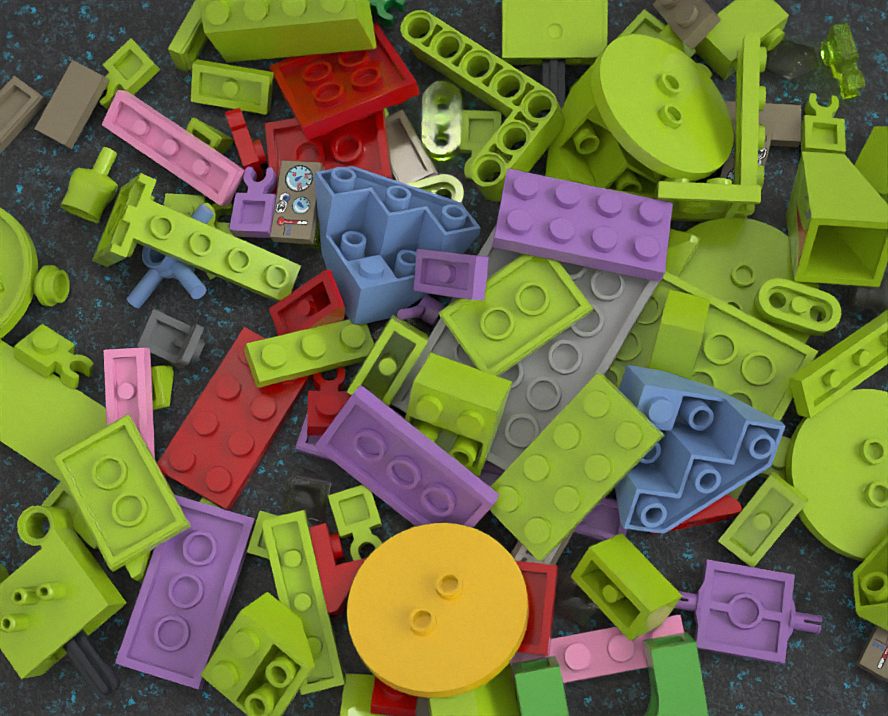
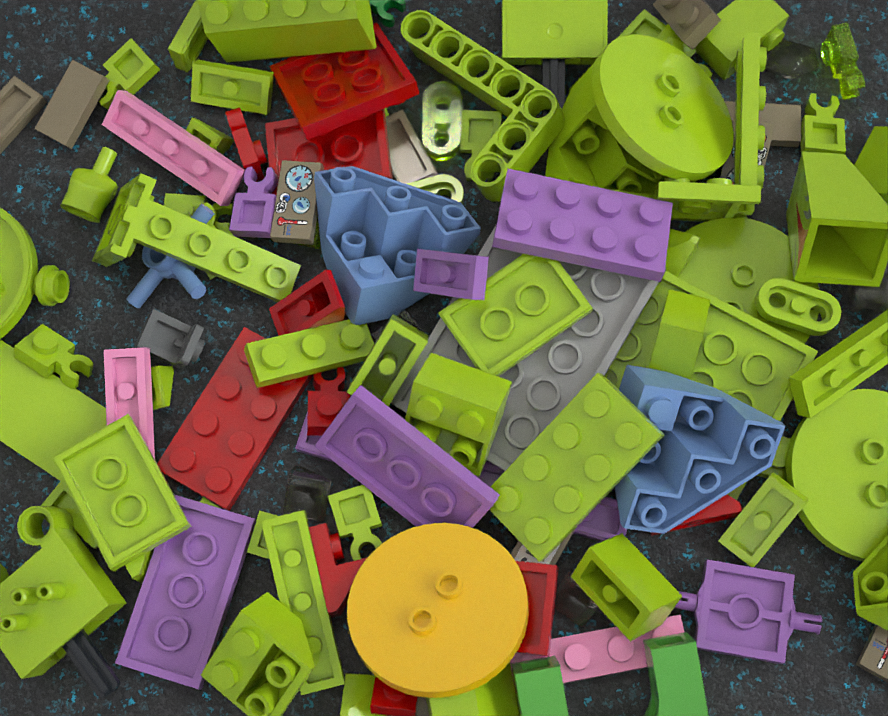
medium lavender hand [397,295,446,327] -> none

